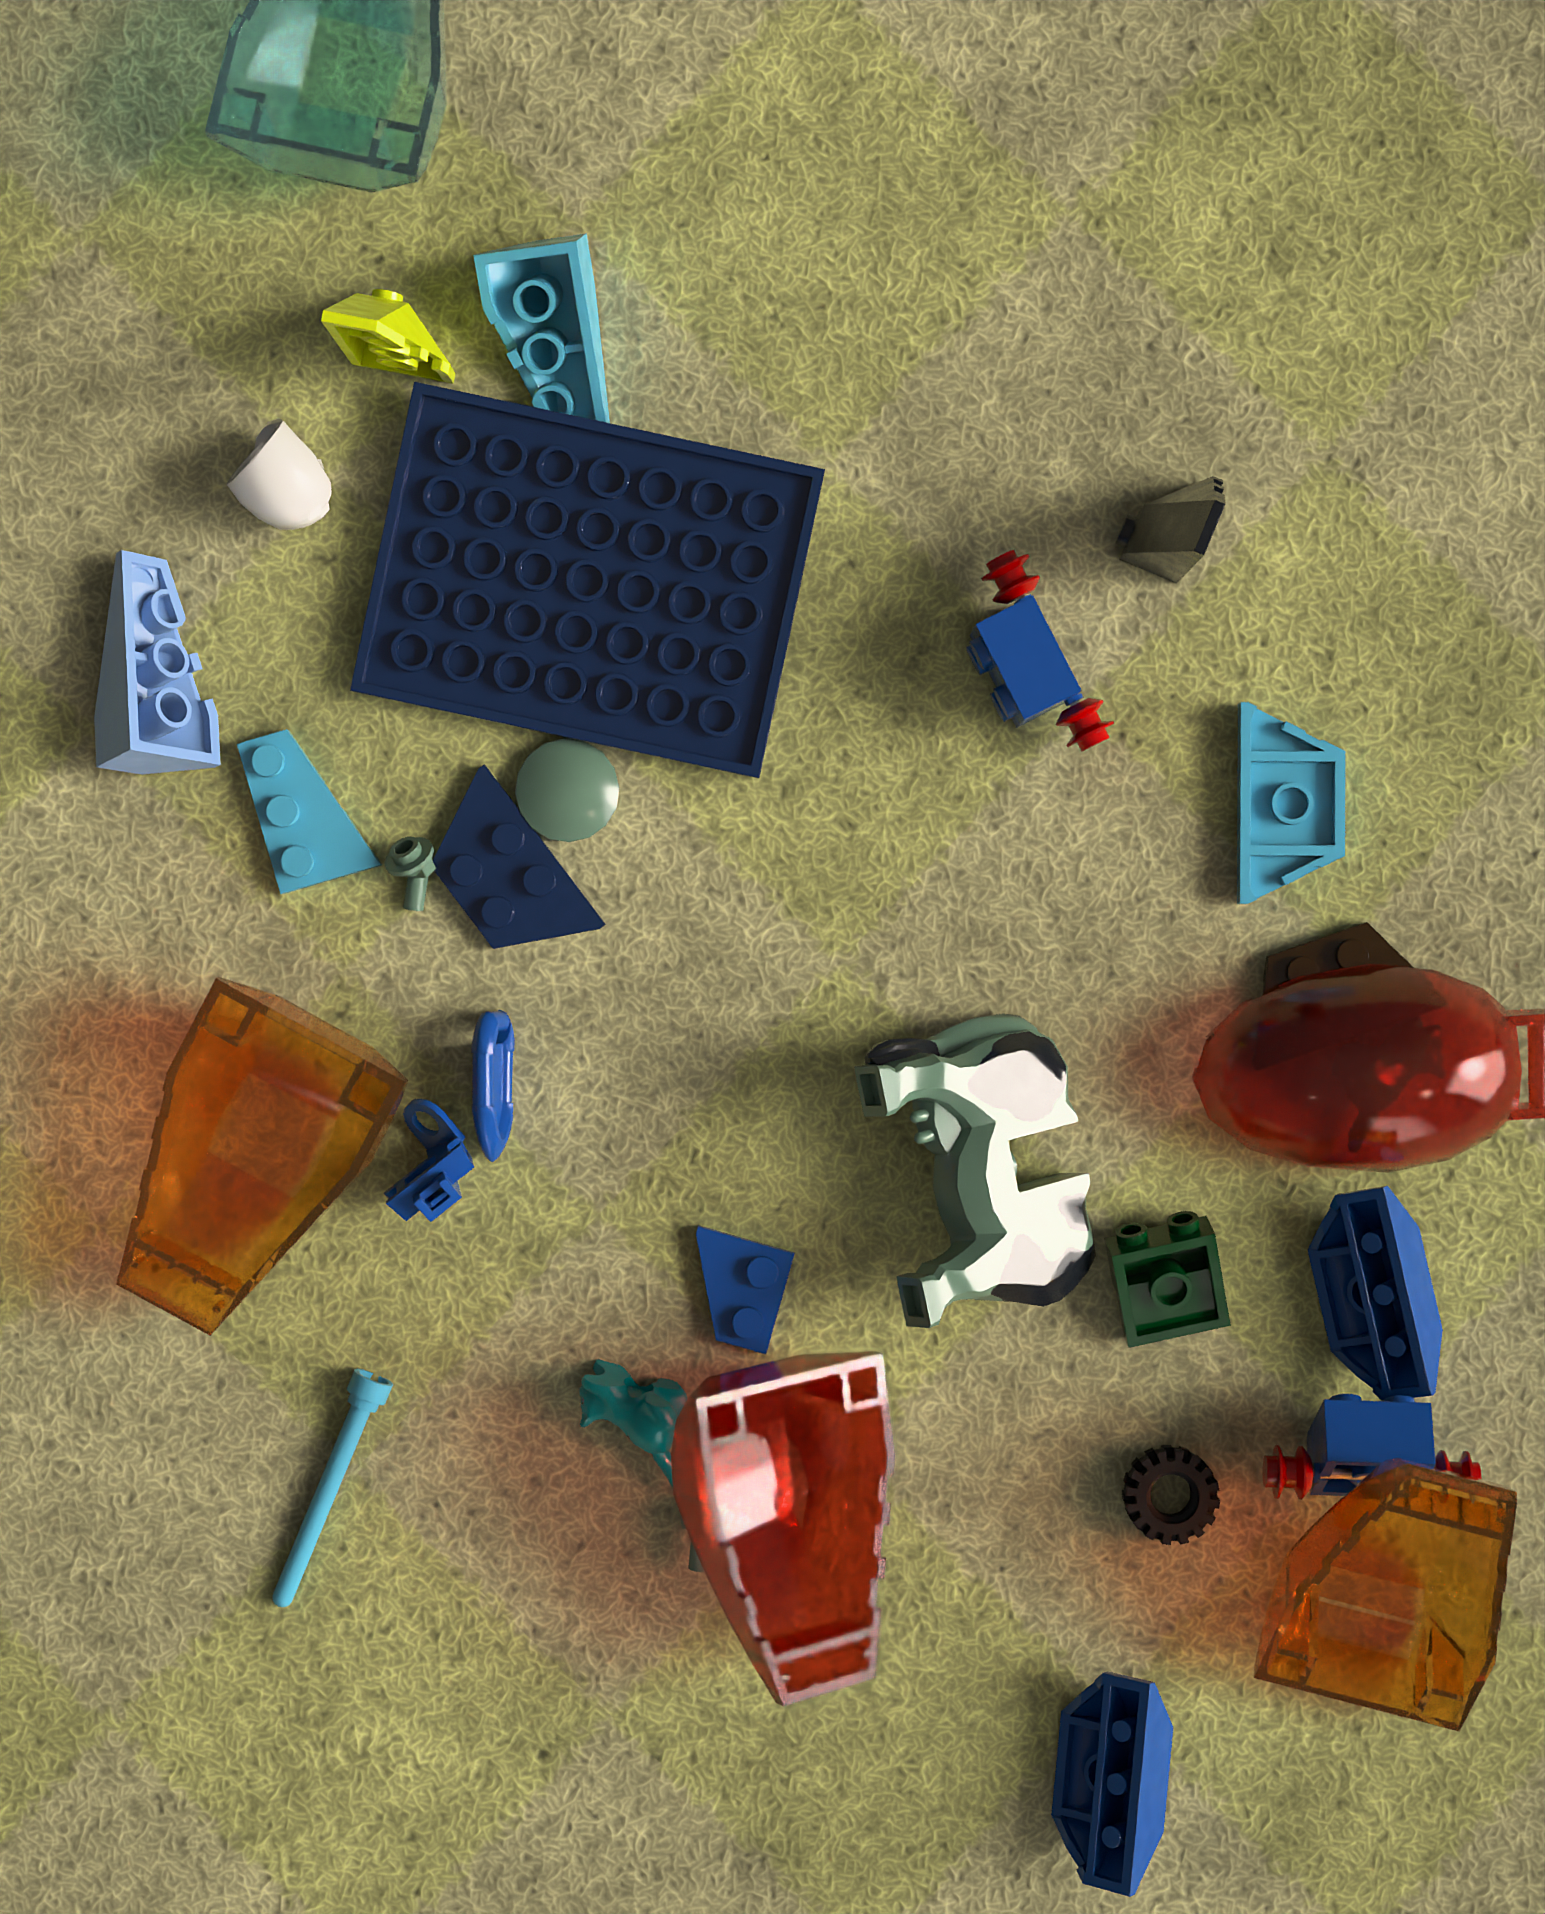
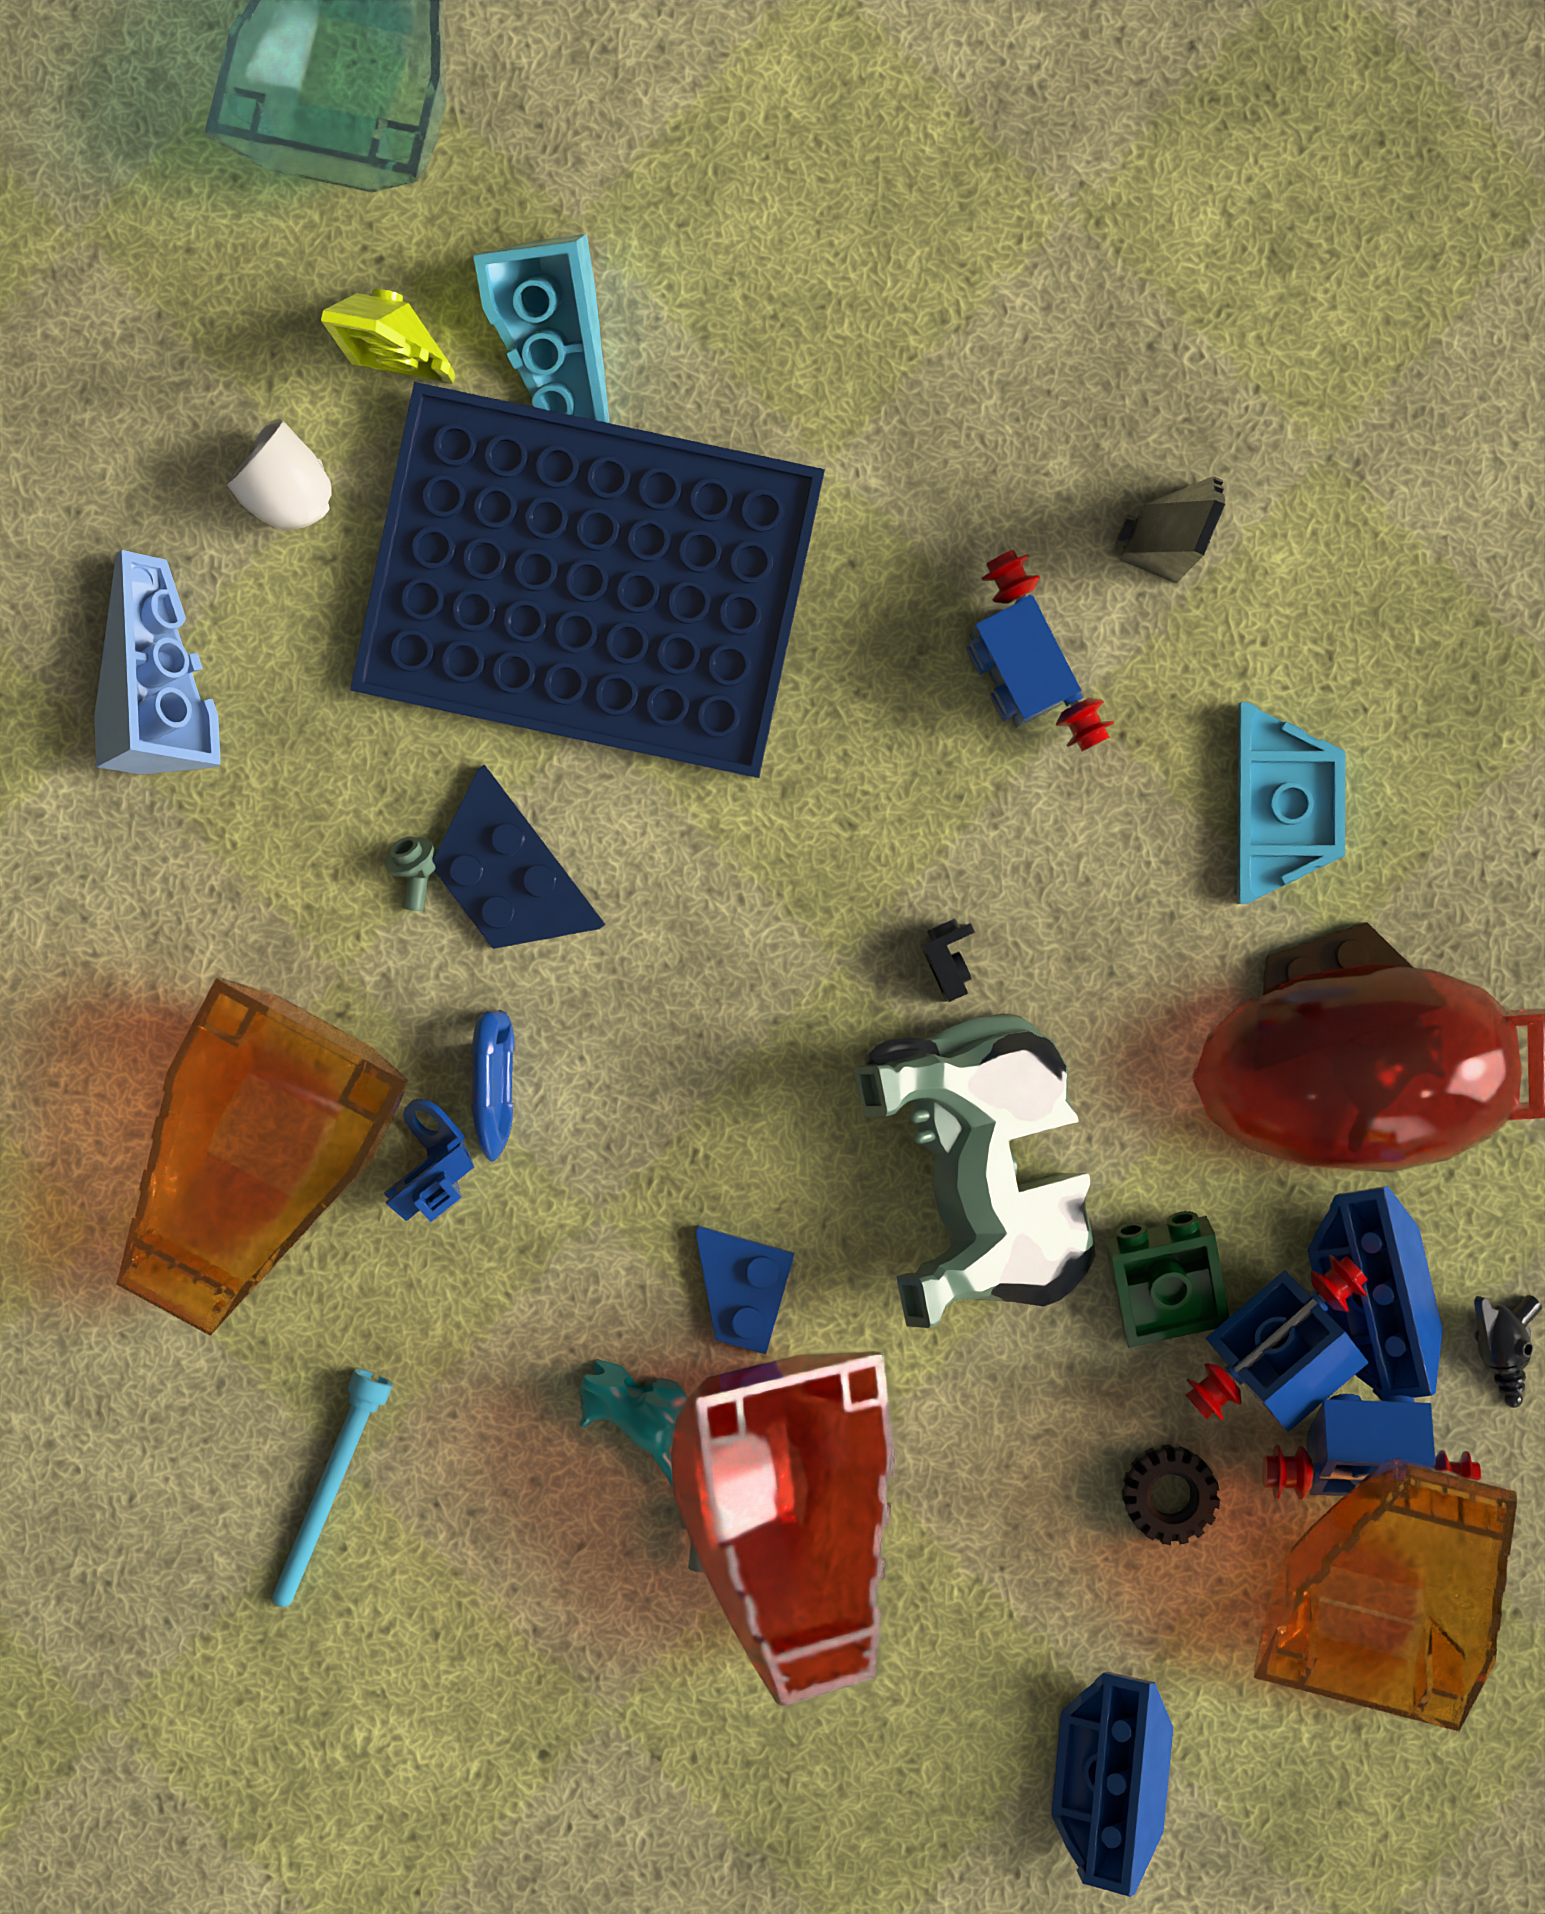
medium azure wing [237,729,382,894] -> none
sand green dish [515,738,619,842] -> none
none -> black bracket [920,918,975,1002]
none -> blue brick [1185,1255,1368,1432]
none -> black piece [1474,1295,1542,1408]

